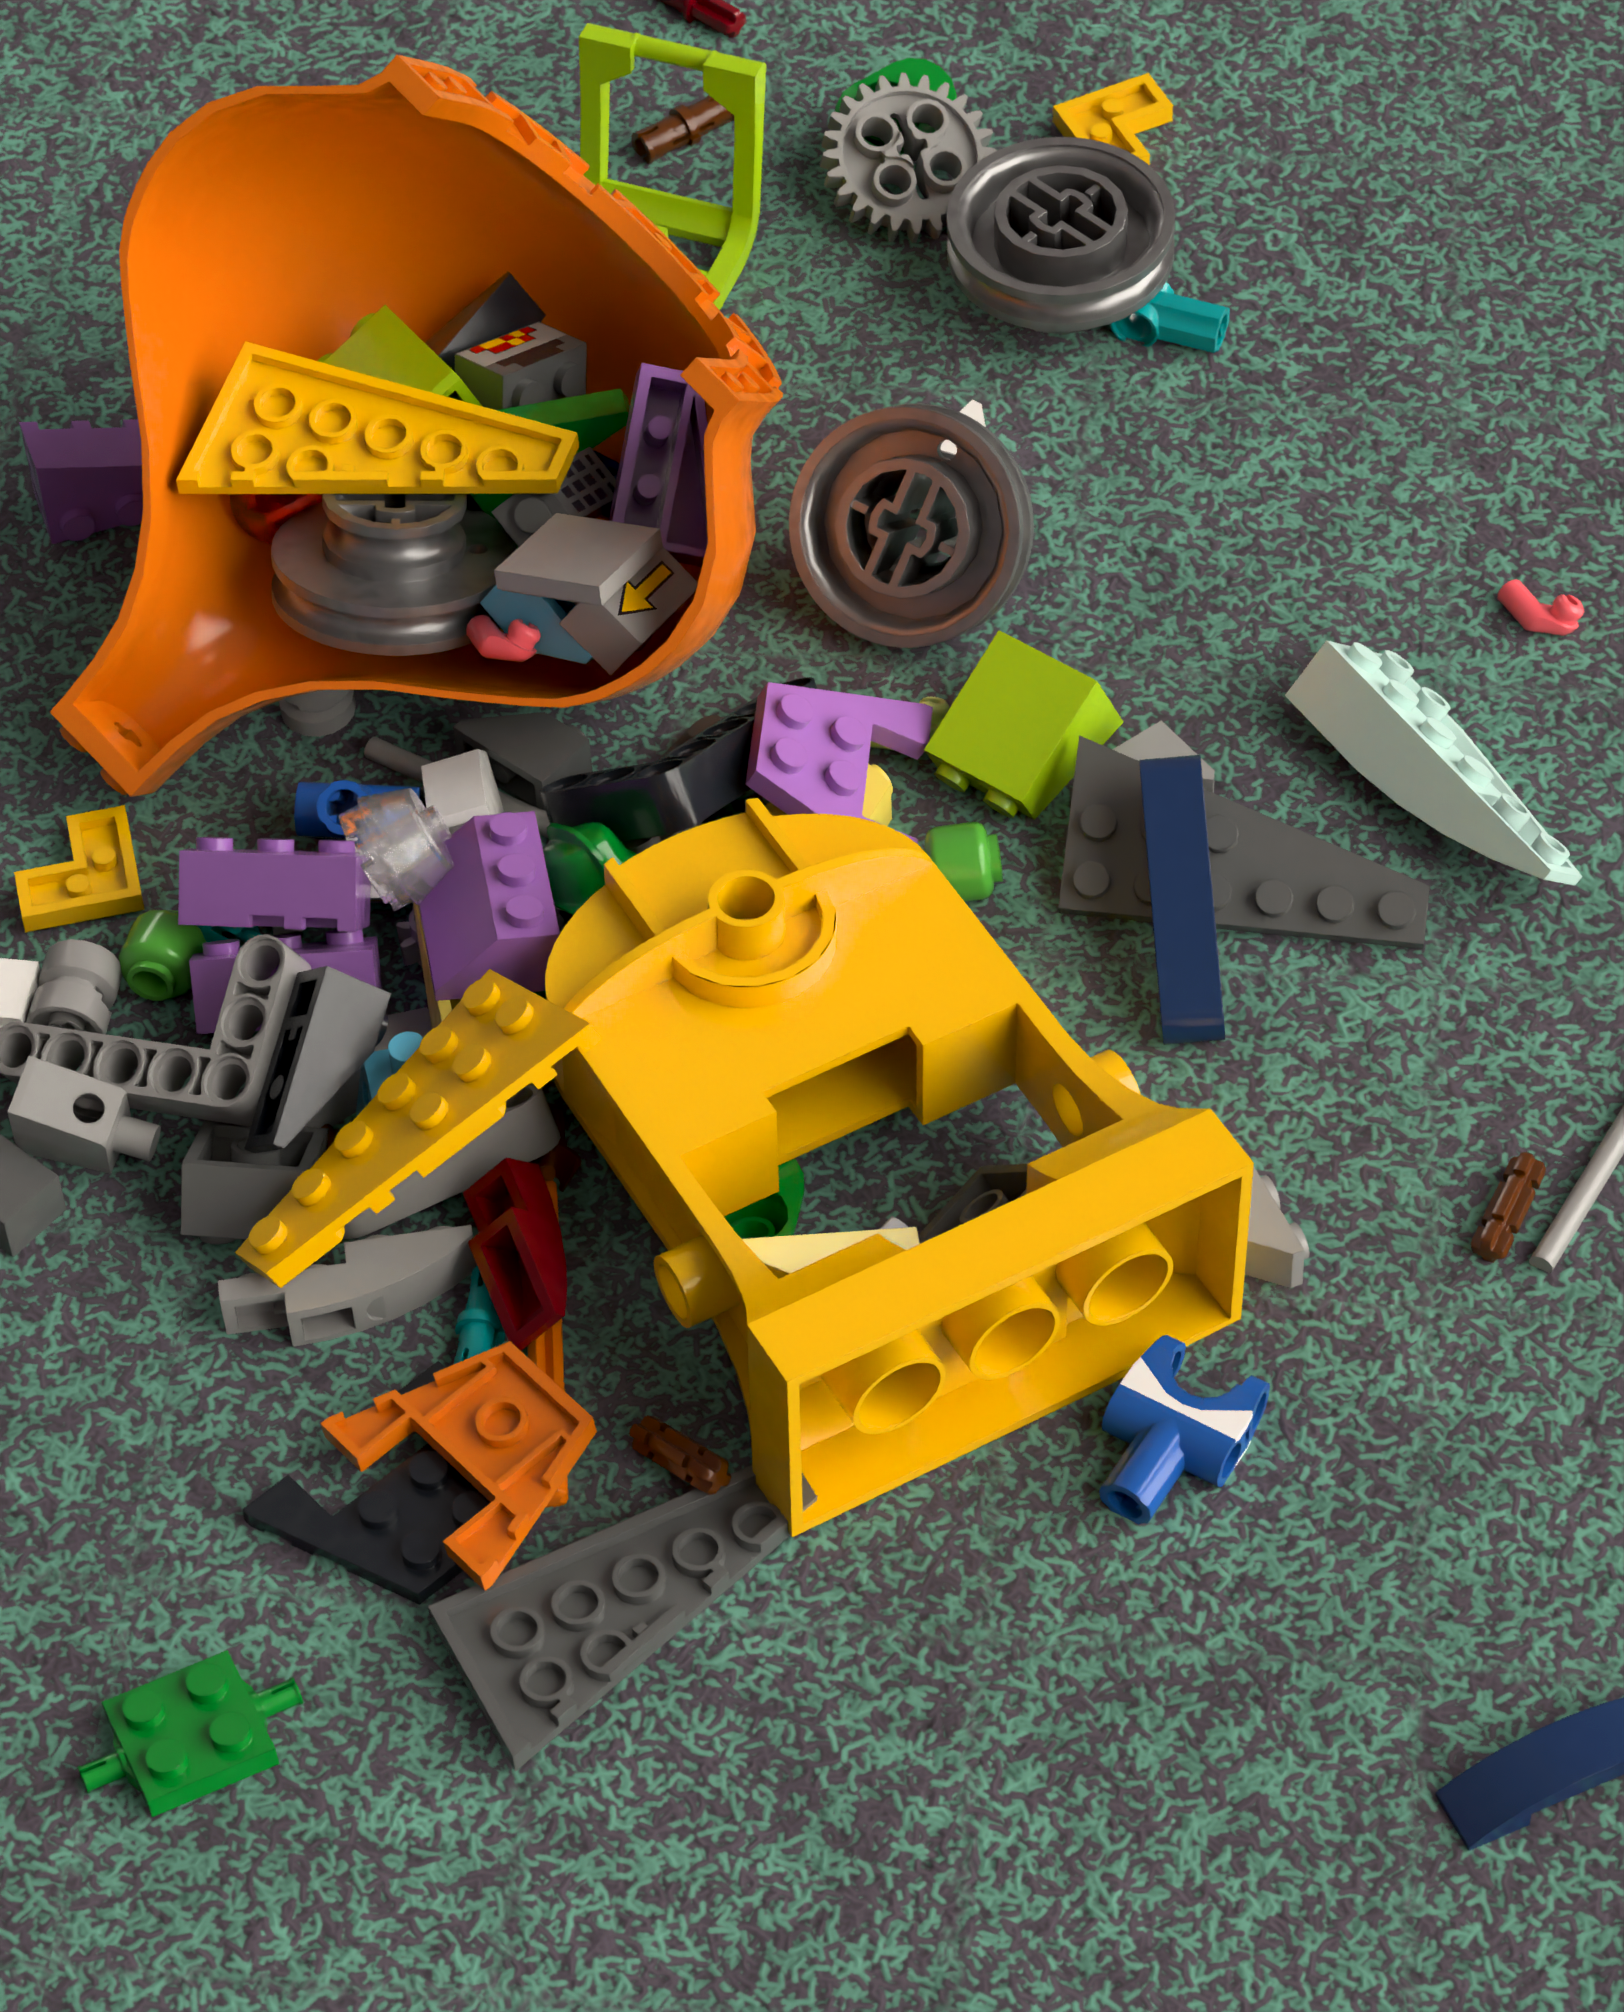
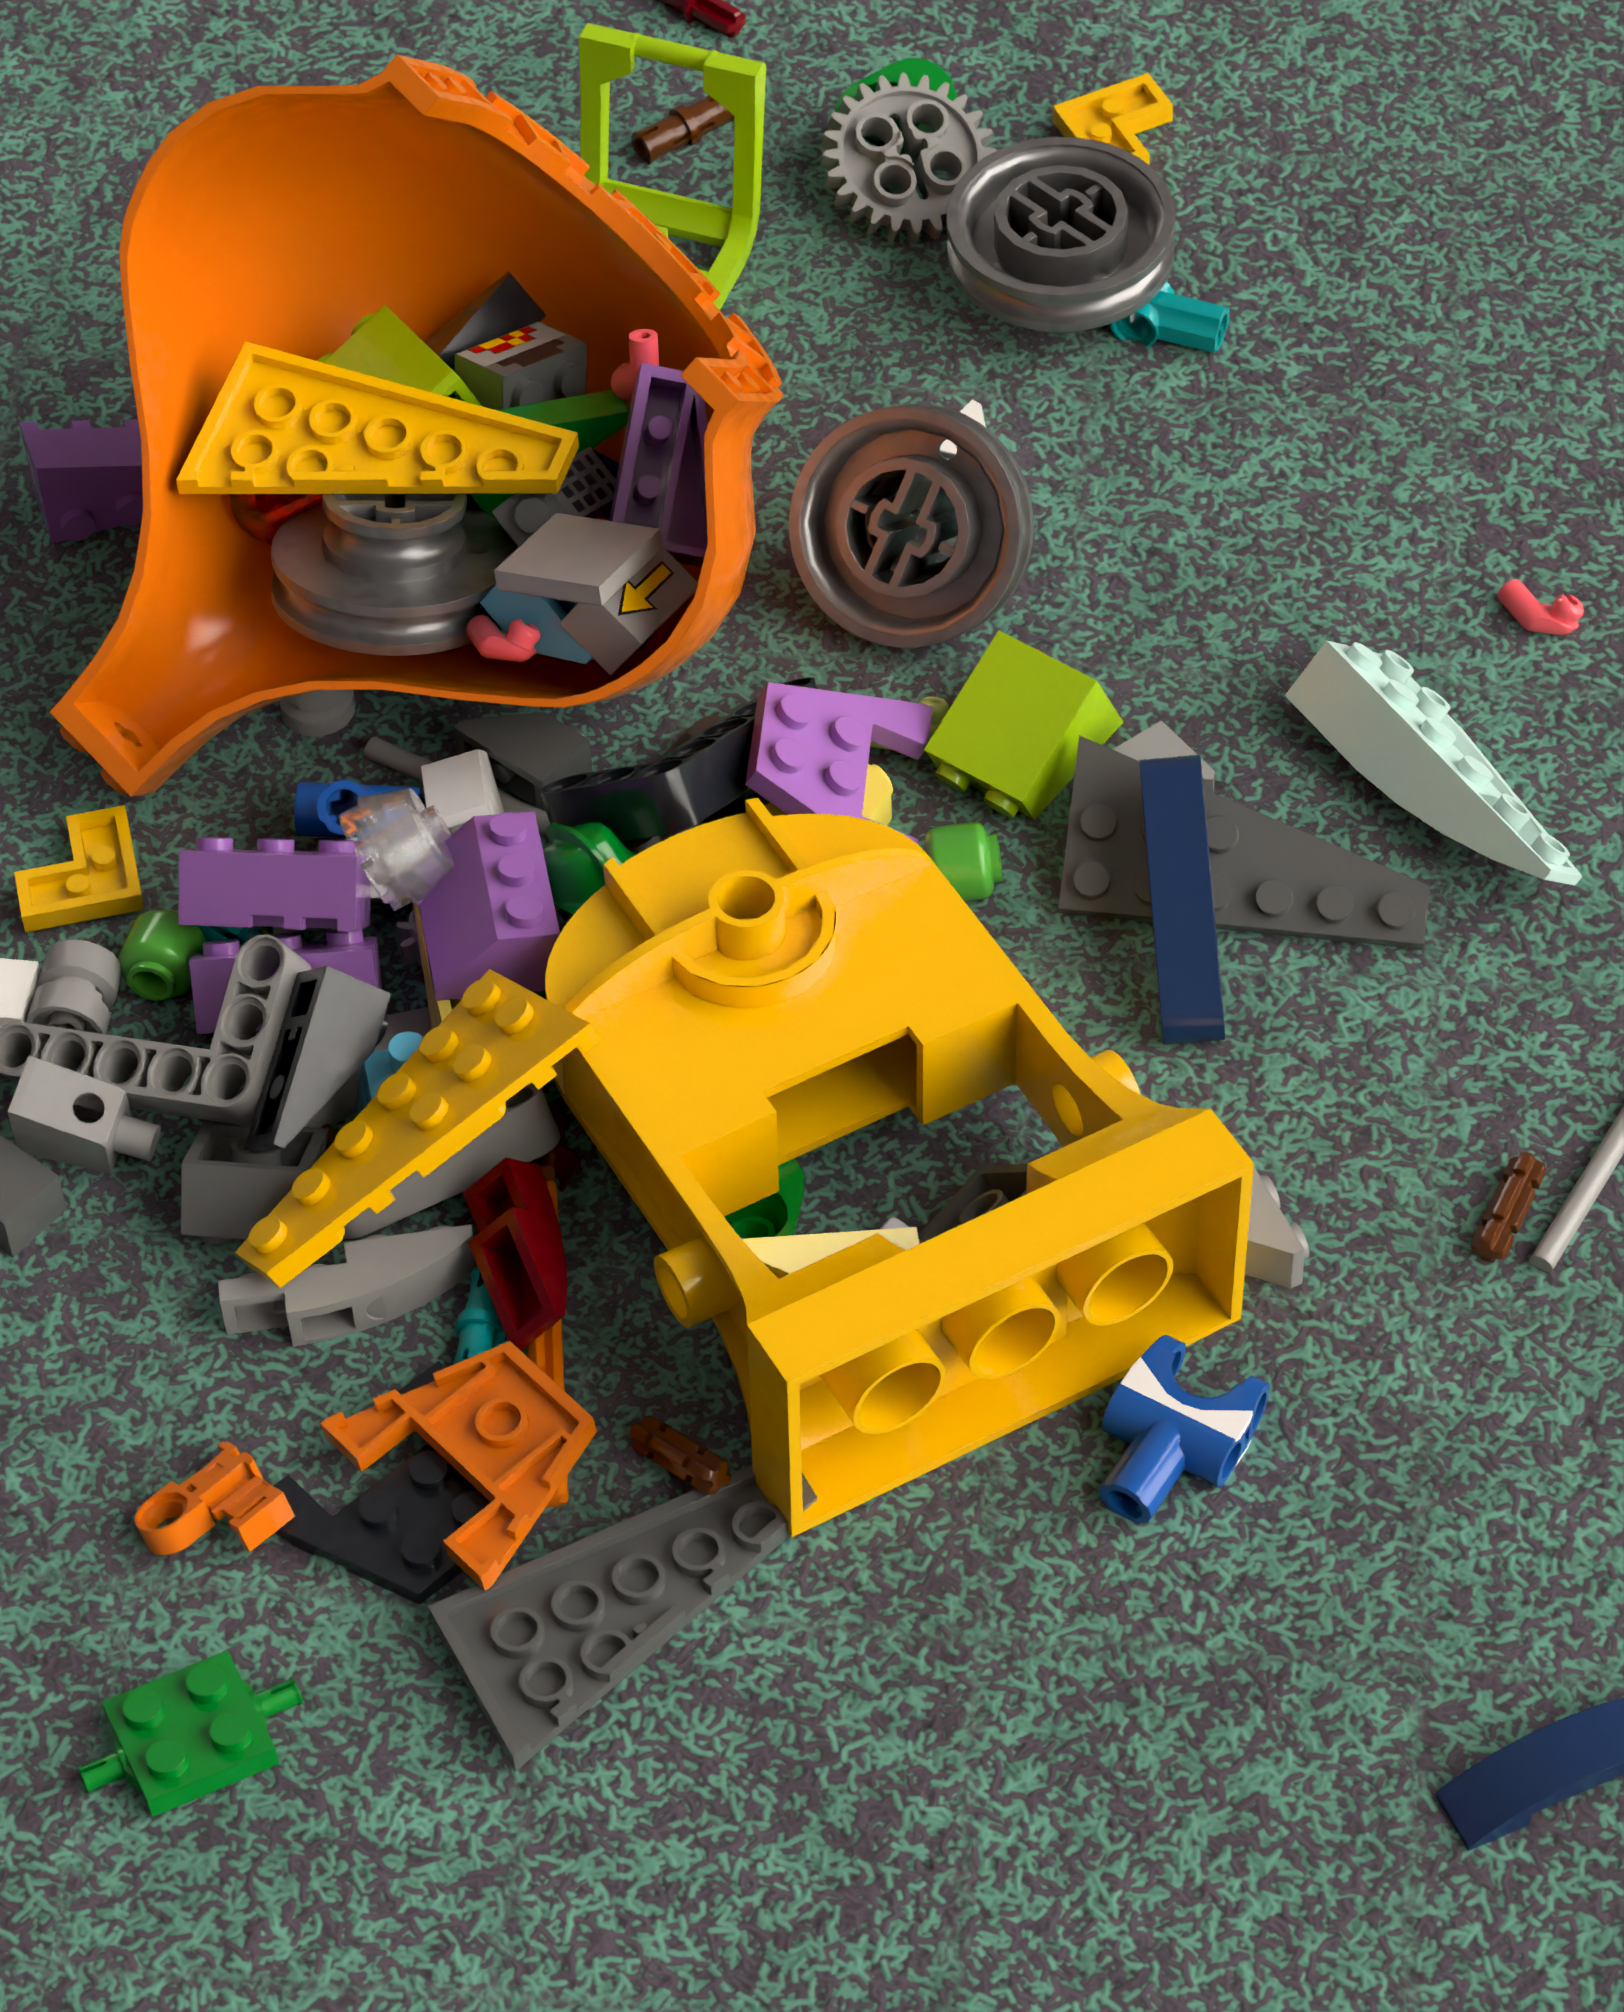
none -> orange piece [134,1442,295,1555]
none -> coral arm [610,329,659,402]

